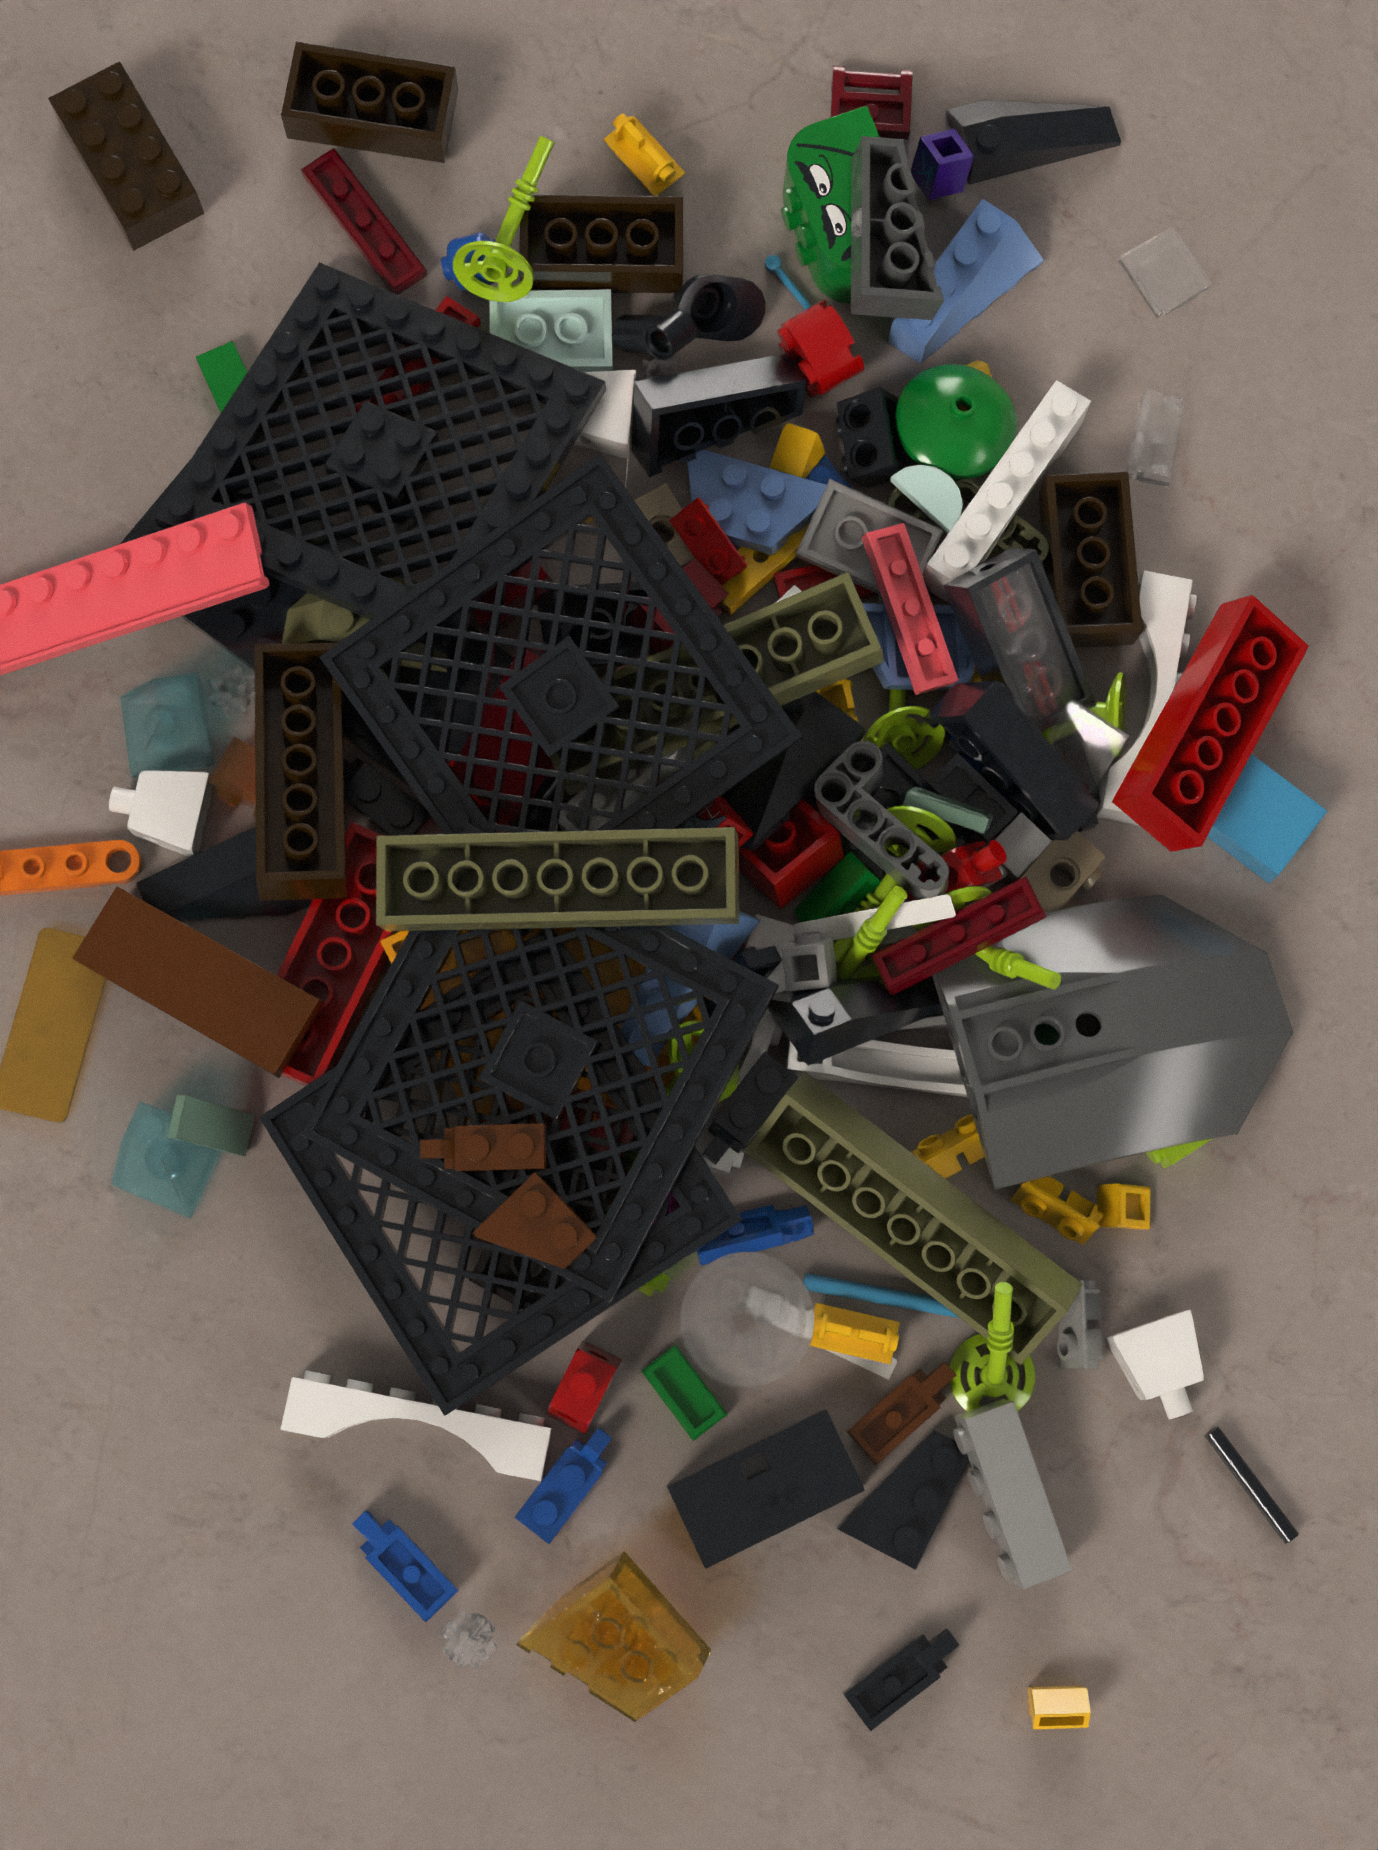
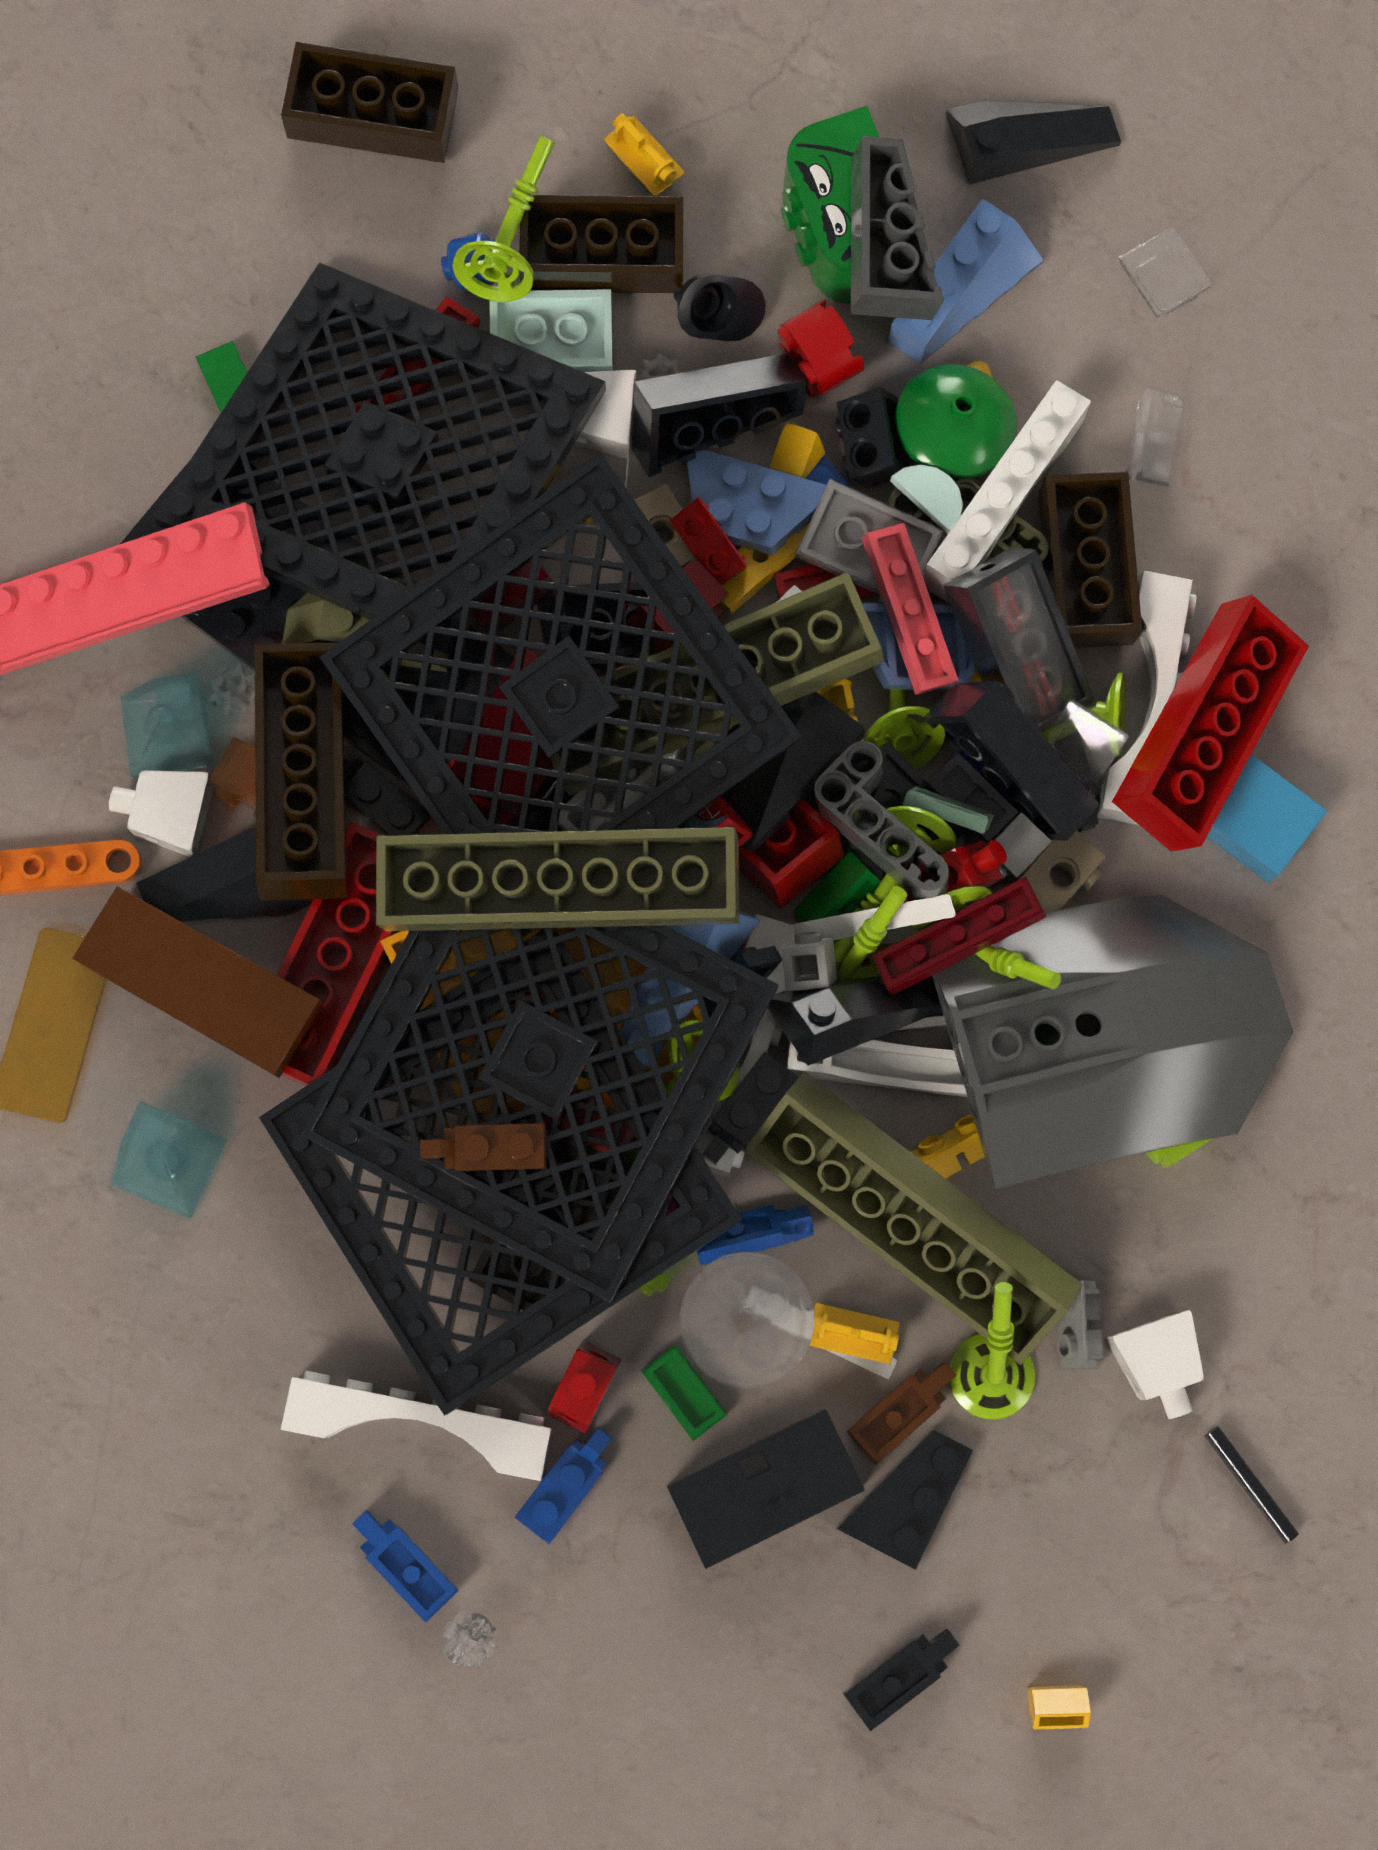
dark brown brick [48,61,204,251] -> none
sand green tile [167,1095,255,1156] -> none
dark red tile [301,148,427,295] -> none
reddish brown wing [473,1172,598,1269] -> none
clear yellow wedge [516,1551,711,1722] -> none
black piece [611,309,697,361] -> none
dark azure hinge [765,255,812,310] -> none
dark azure bar [802,1273,959,1318] -> none
dark red plate [830,65,913,140] -> none
dark purple brick [911,129,974,201] -> none
light grey brick [953,1399,1072,1589] -> none
yellow hinge [1010,1176,1104,1245] -> none
yellow slope [1097,1183,1150,1230] -> none

